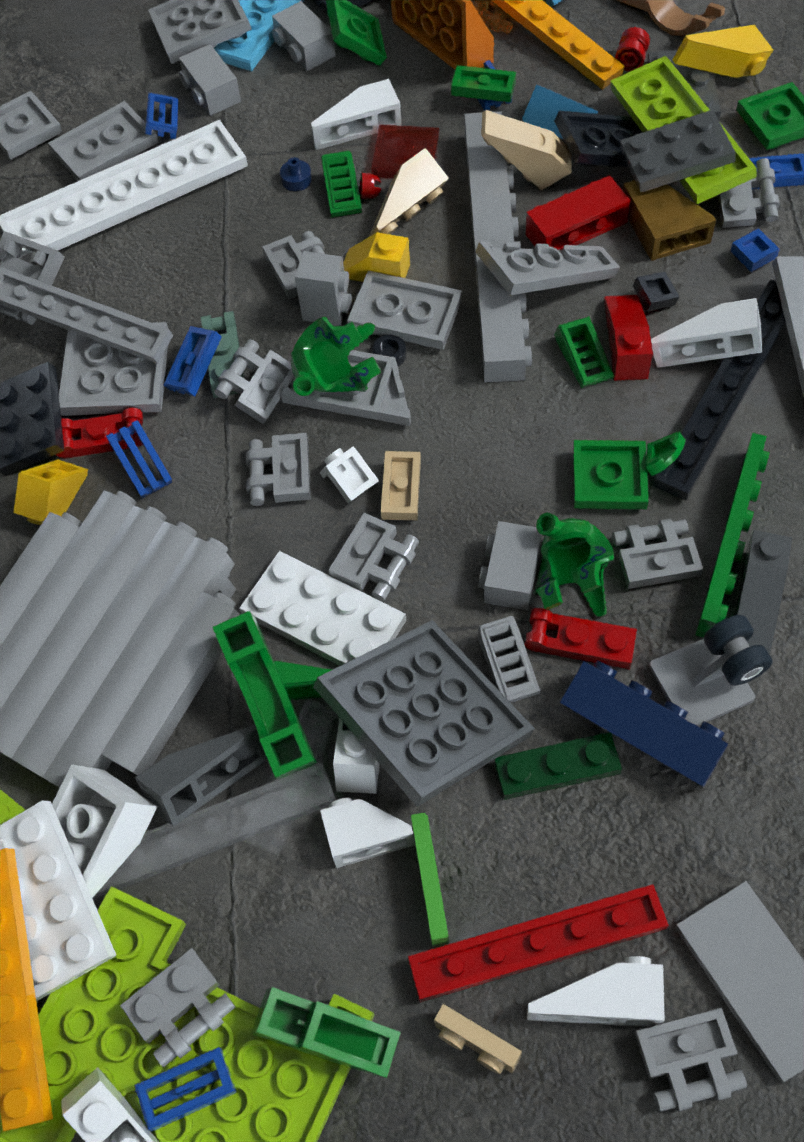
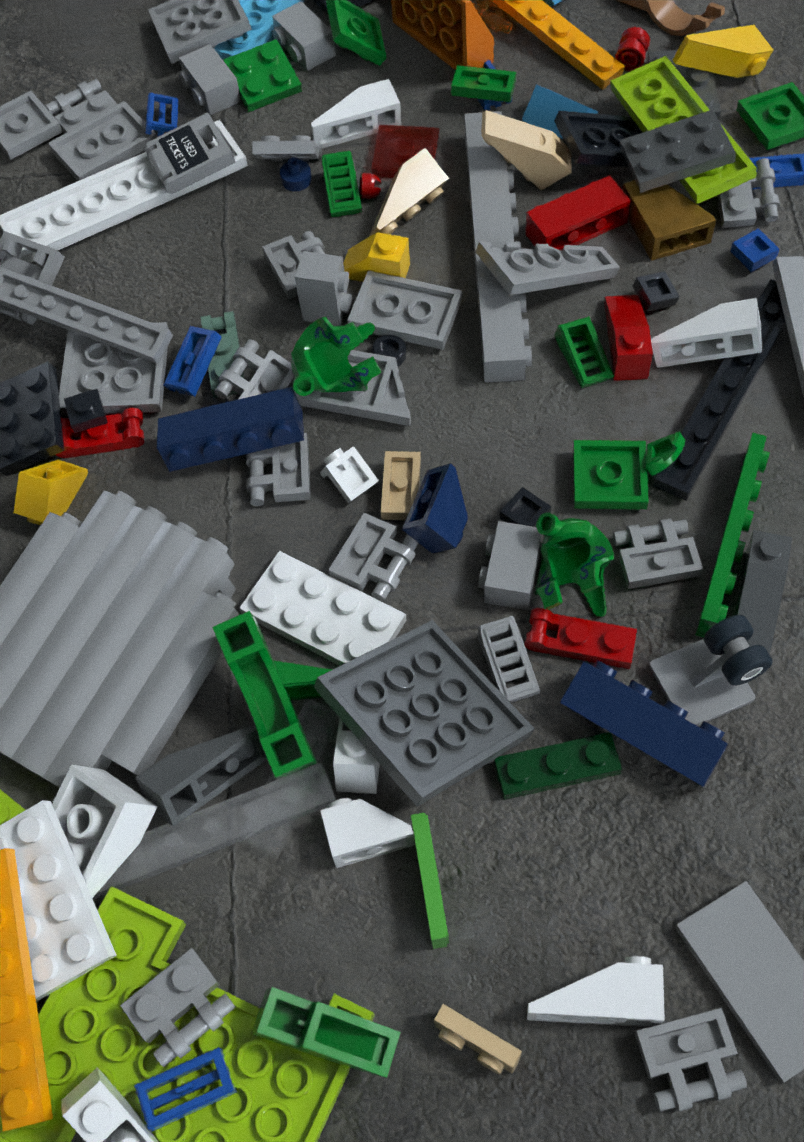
blue tile [106,420,173,499] -> none
red plate [408,884,669,1002] -> none
none -> light grey plate [45,79,118,134]
none -> black plate [64,389,108,433]
none -> light grey container [144,112,236,194]
none -> dark blue brick [157,387,304,472]
none -> green plate [223,39,302,112]
none -> light grey plate [252,135,322,162]
none -> dark blue slope [402,463,468,553]
none -> black plate [500,487,552,527]

